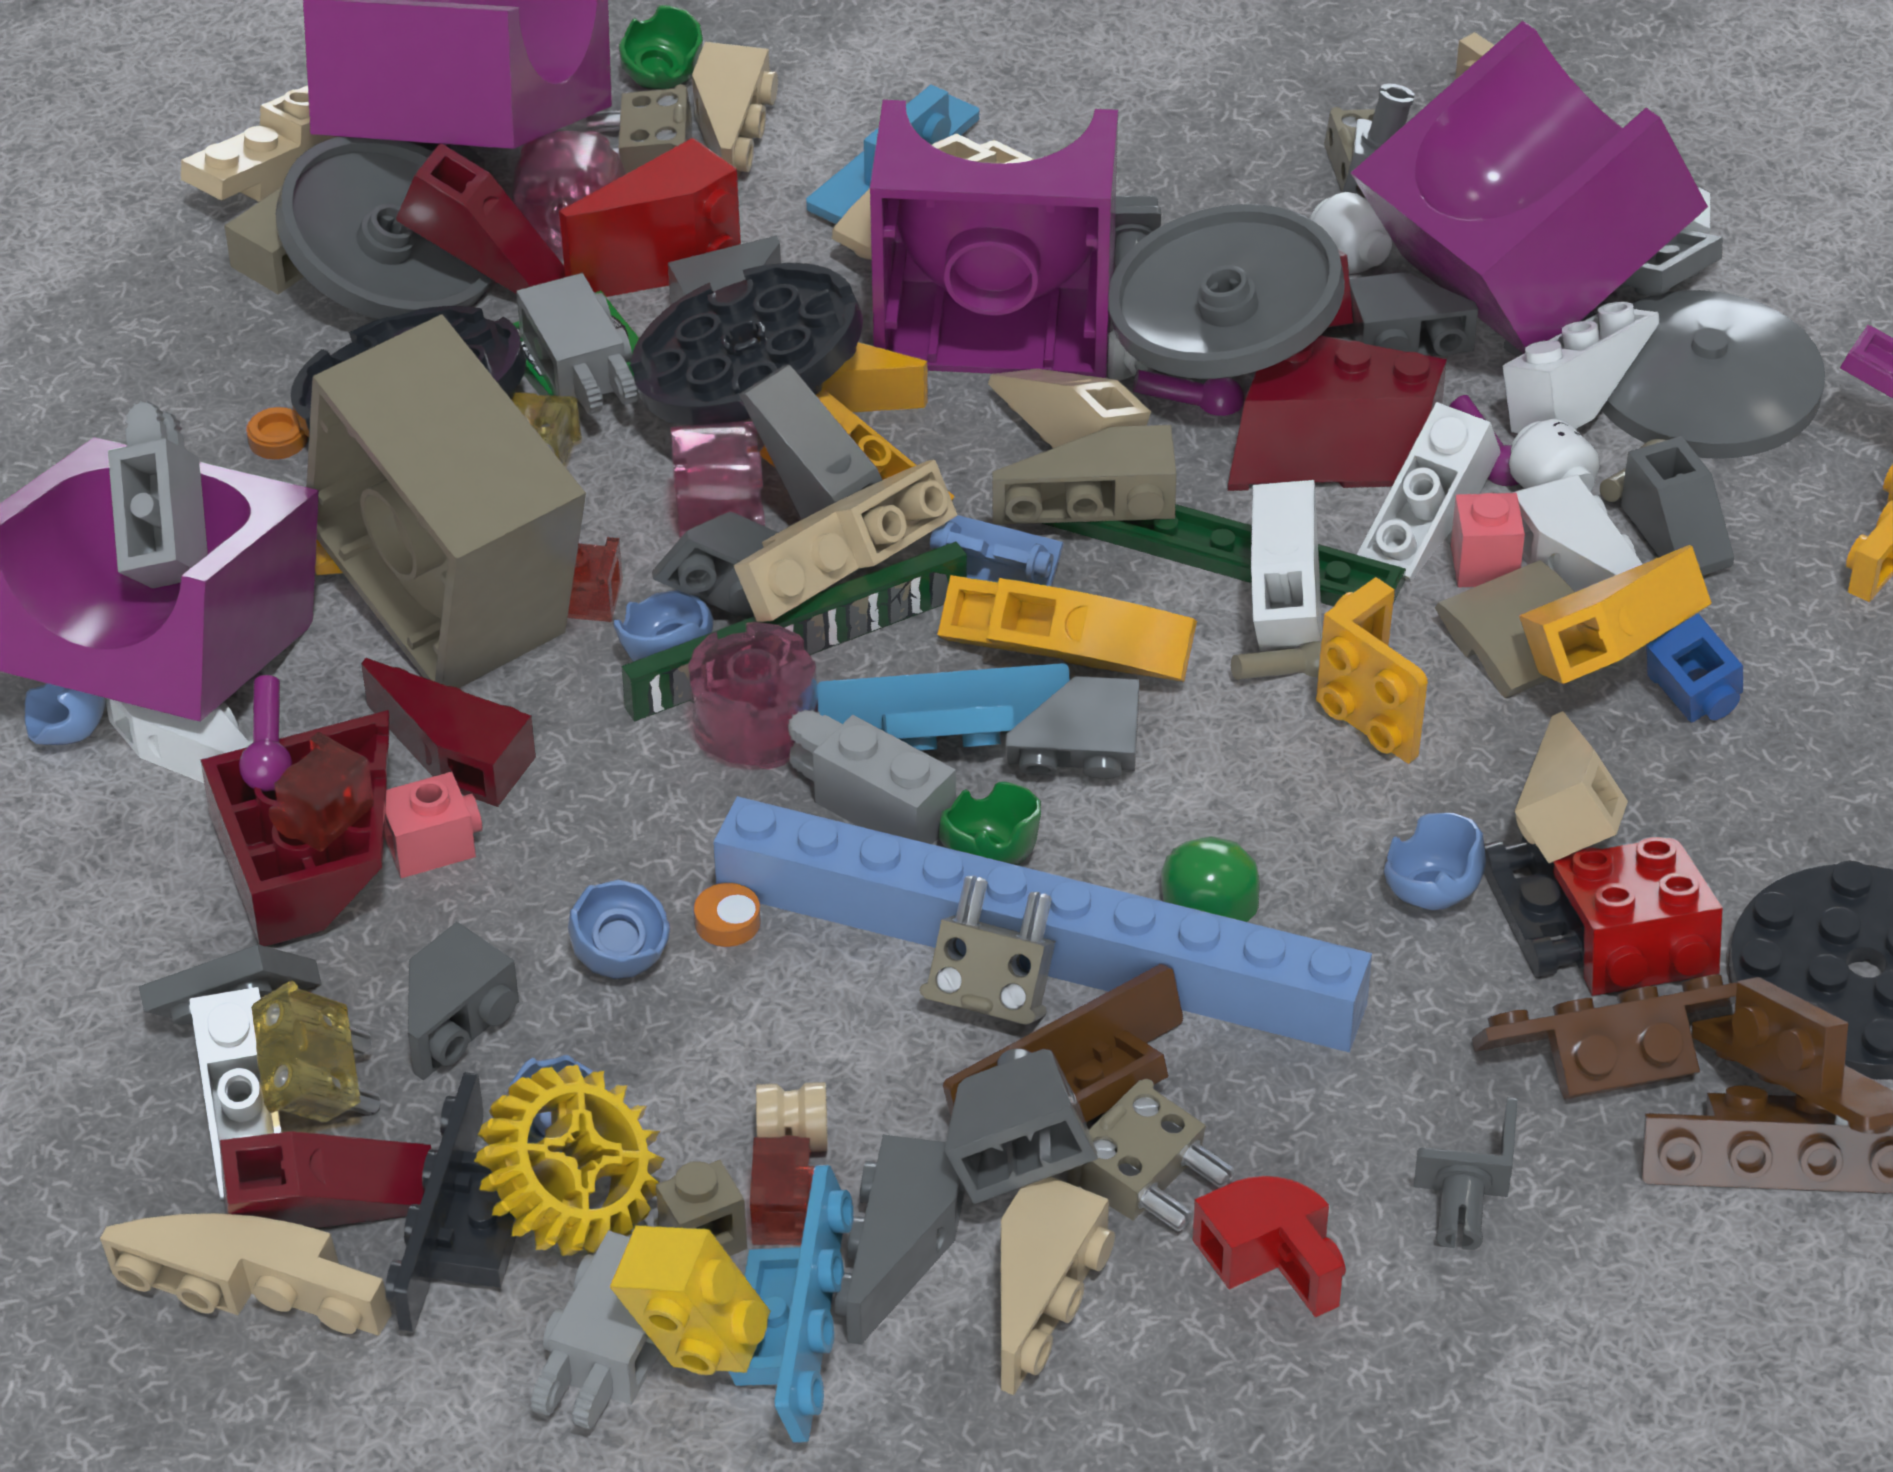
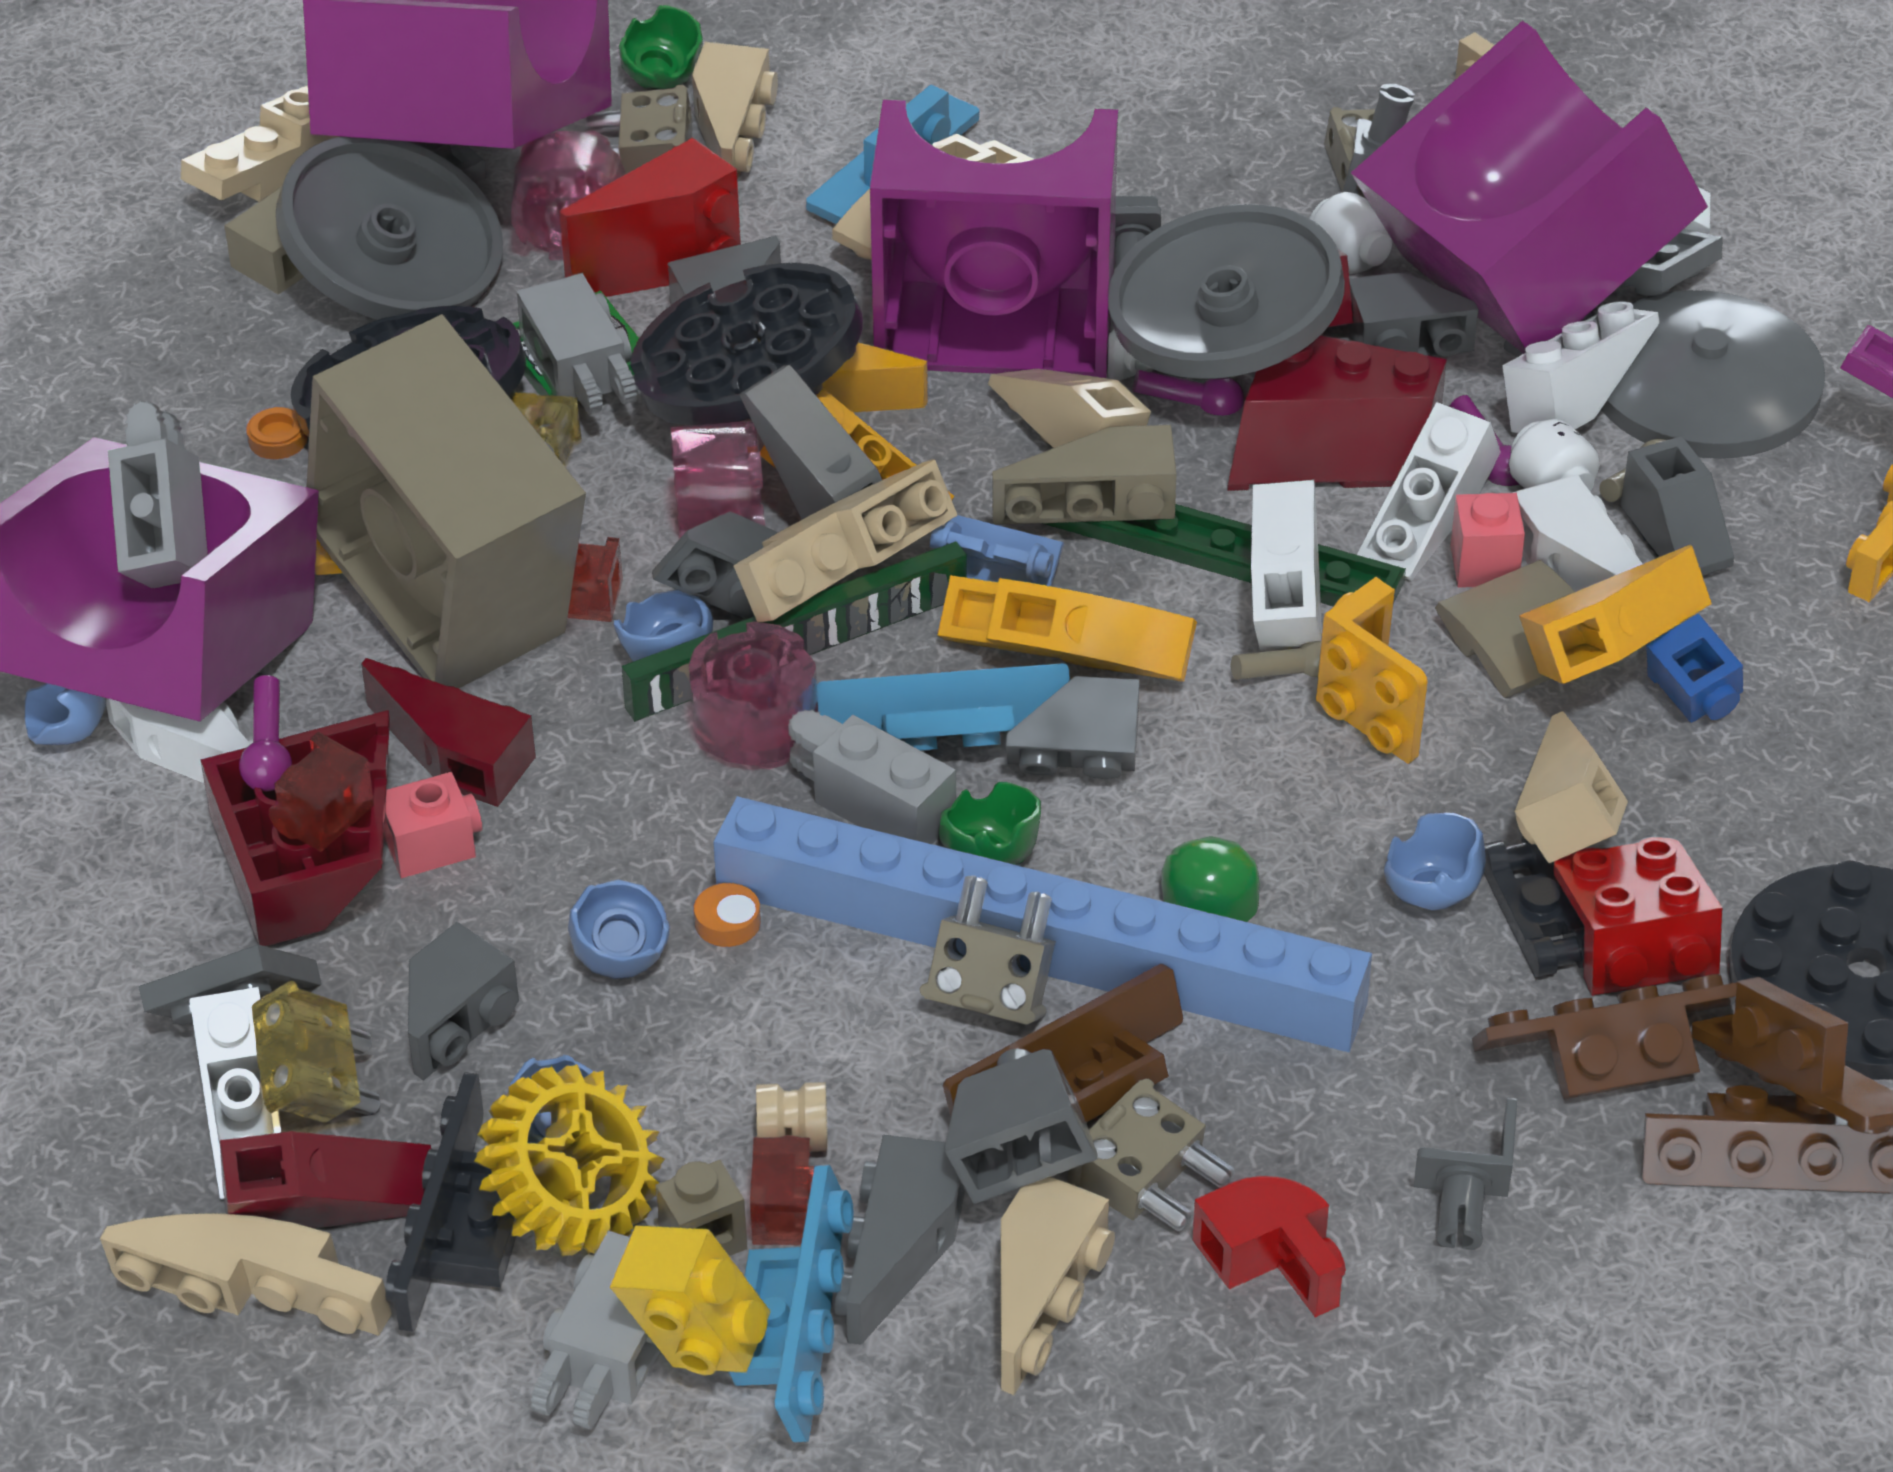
dark red slope [395,143,565,294] -> none

